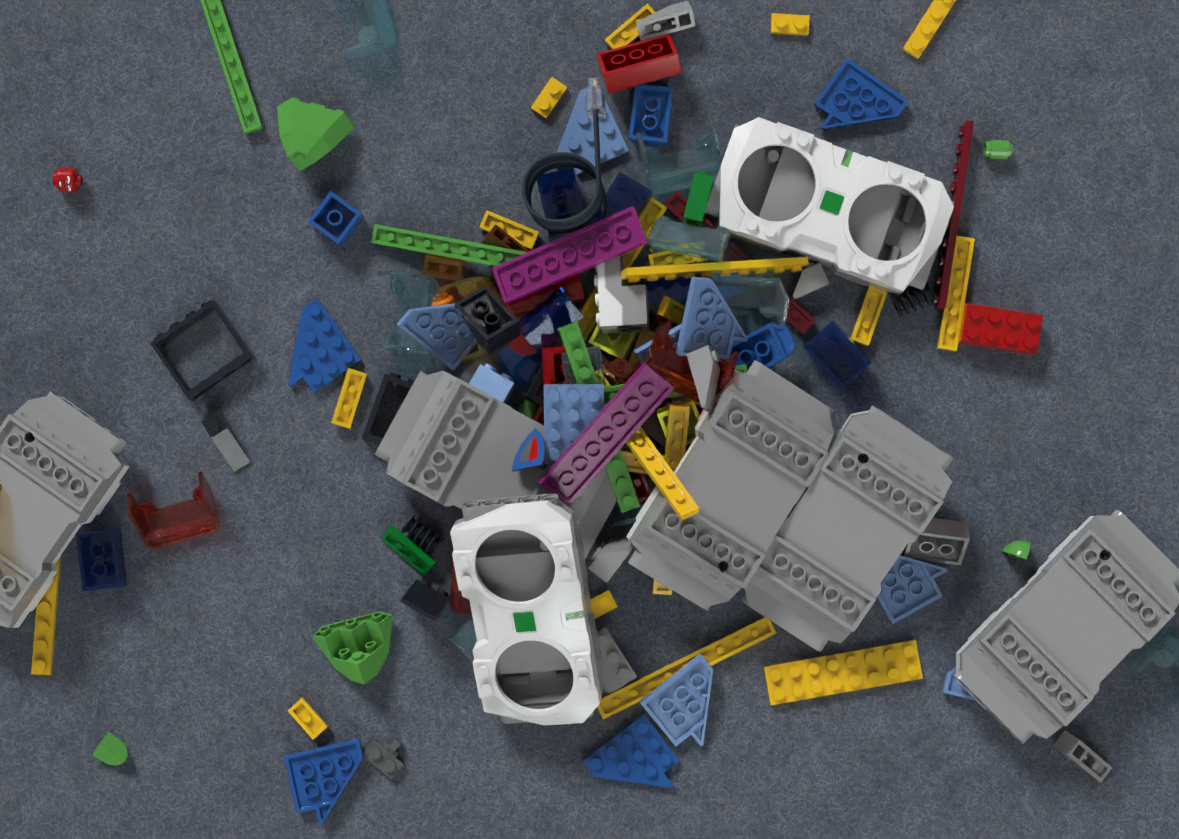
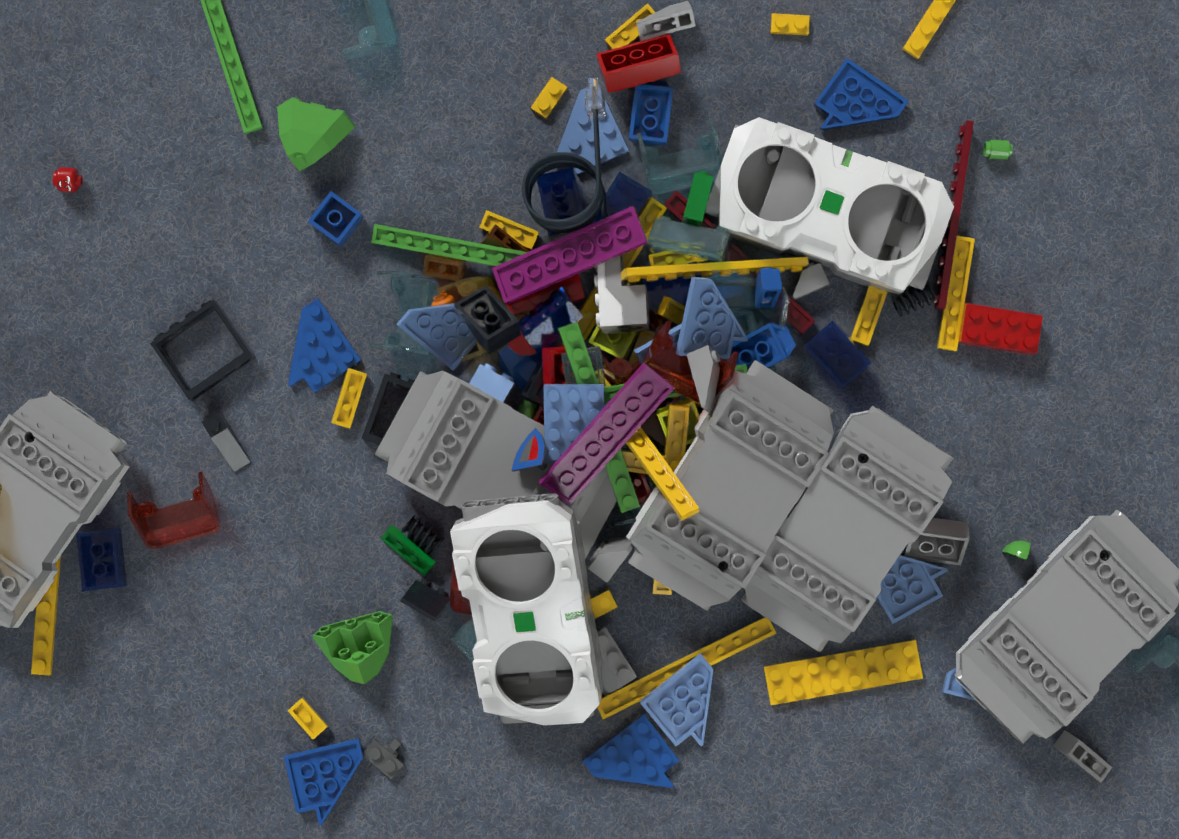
bright green brick [92,732,128,766] -> none
none -> blue slope [754,267,782,308]

